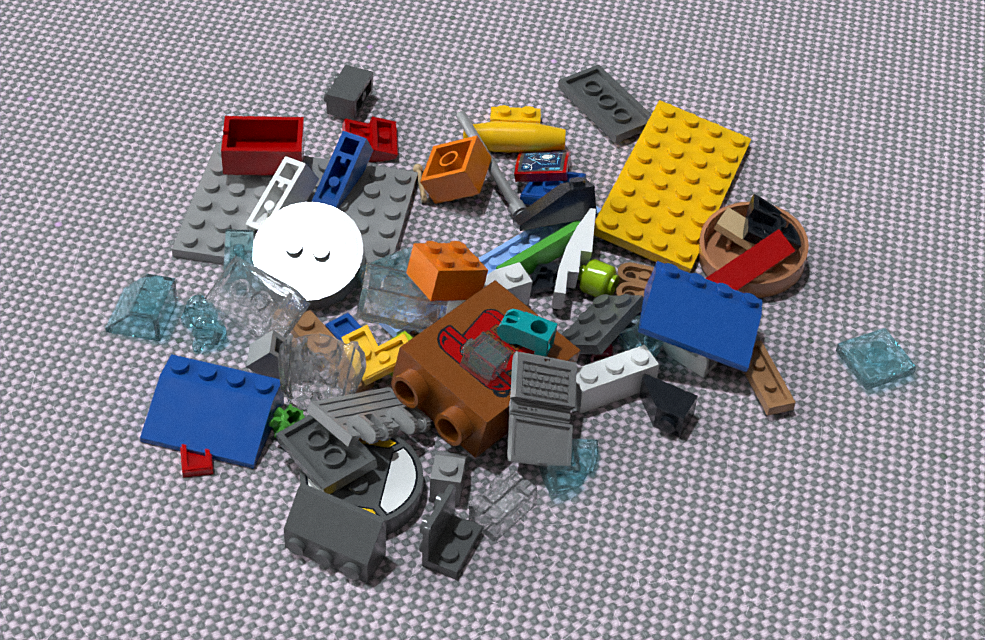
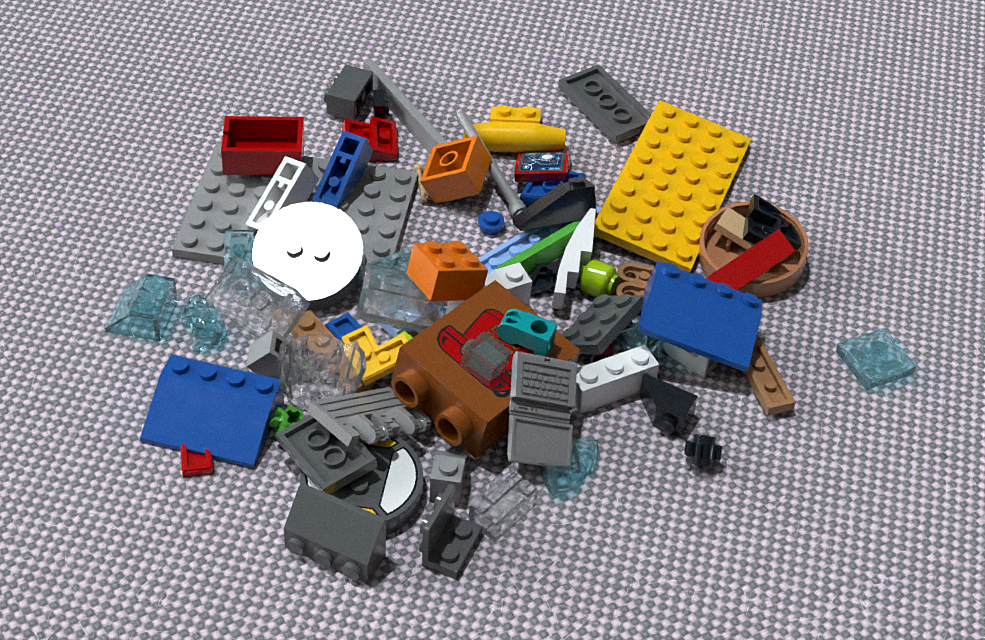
none -> light grey tile [363,59,448,154]
none -> black plate [373,90,389,119]
none -> blue plate [478,211,504,235]
none -> black gear [684,434,723,467]

